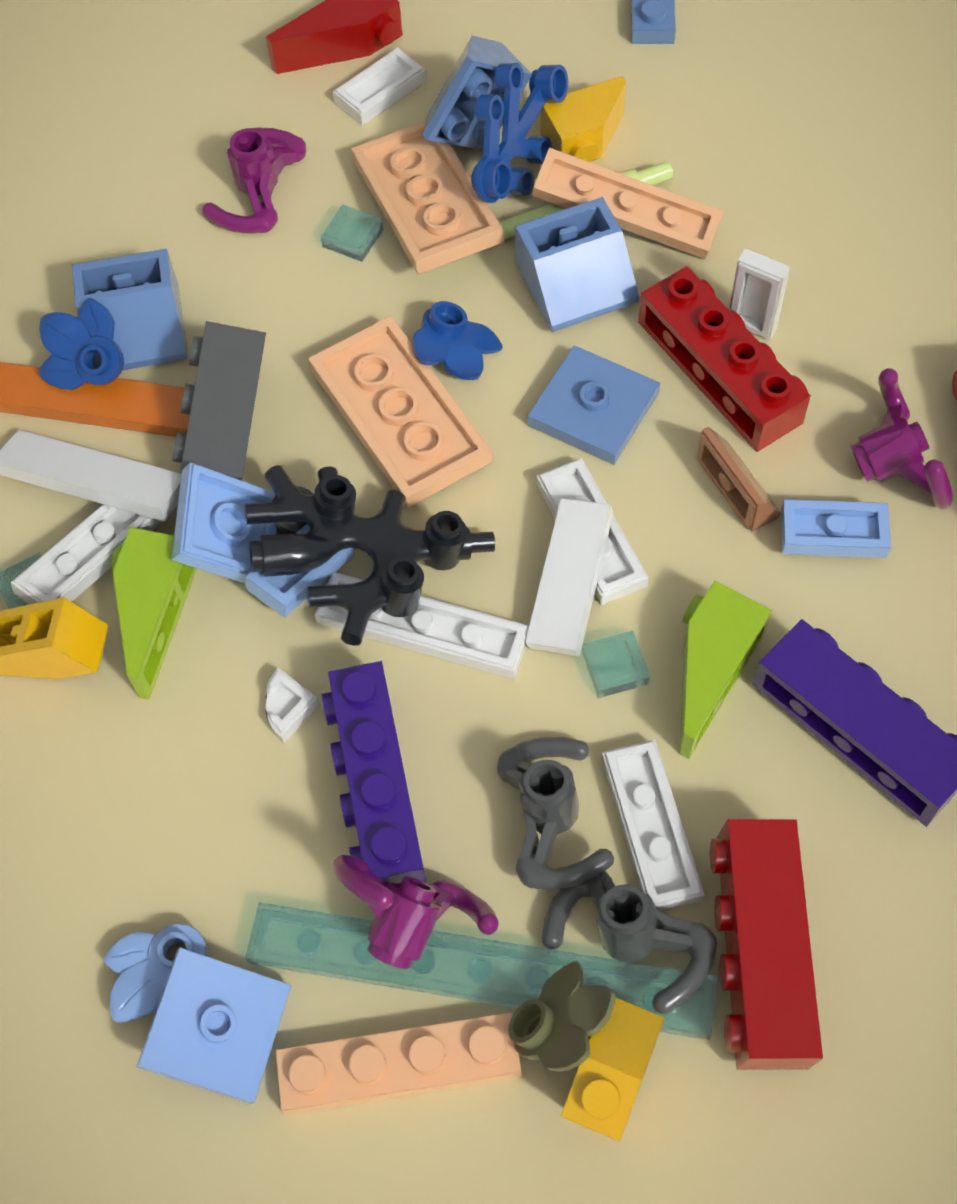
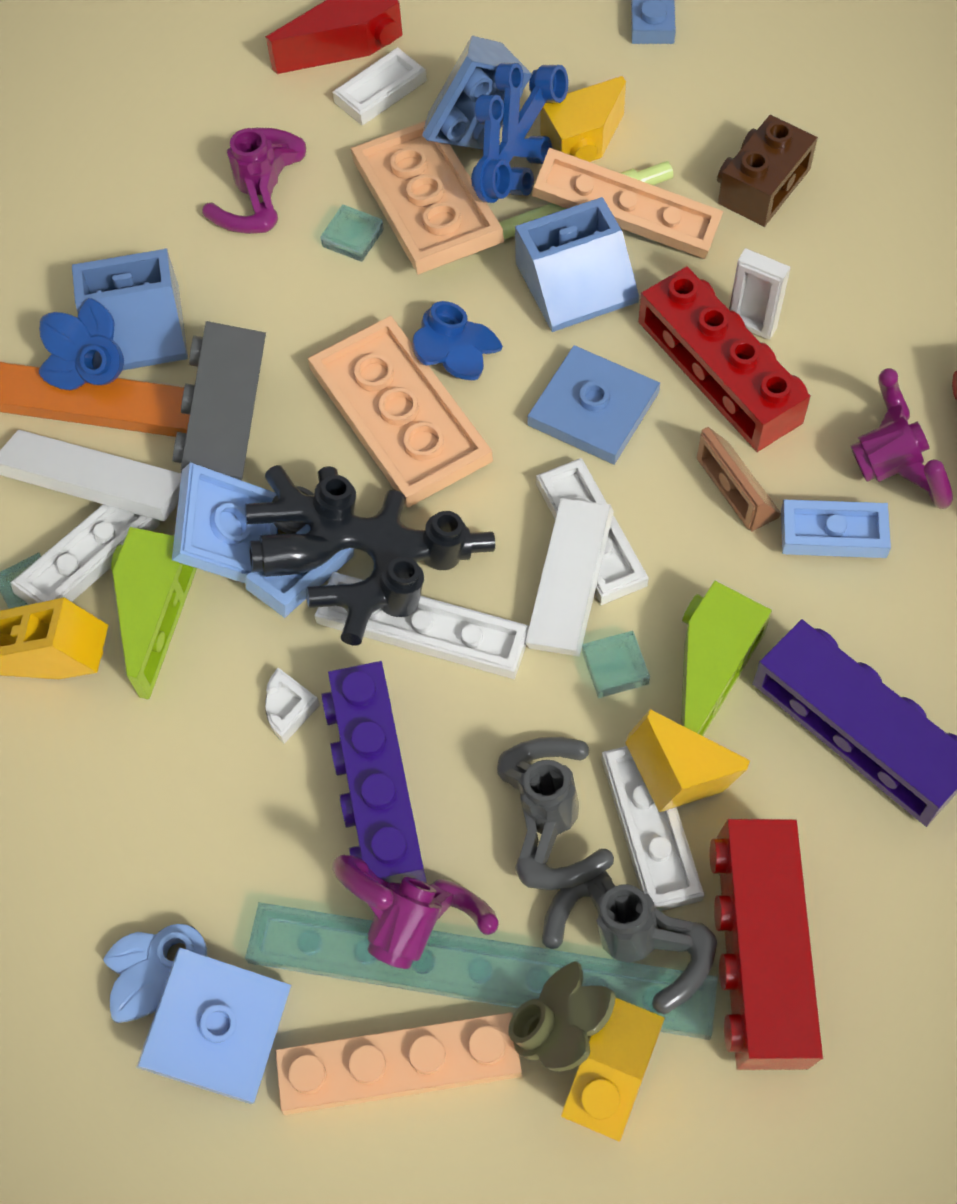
none -> yellow slope [625,709,750,812]
none -> reddish brown brick [717,114,818,227]

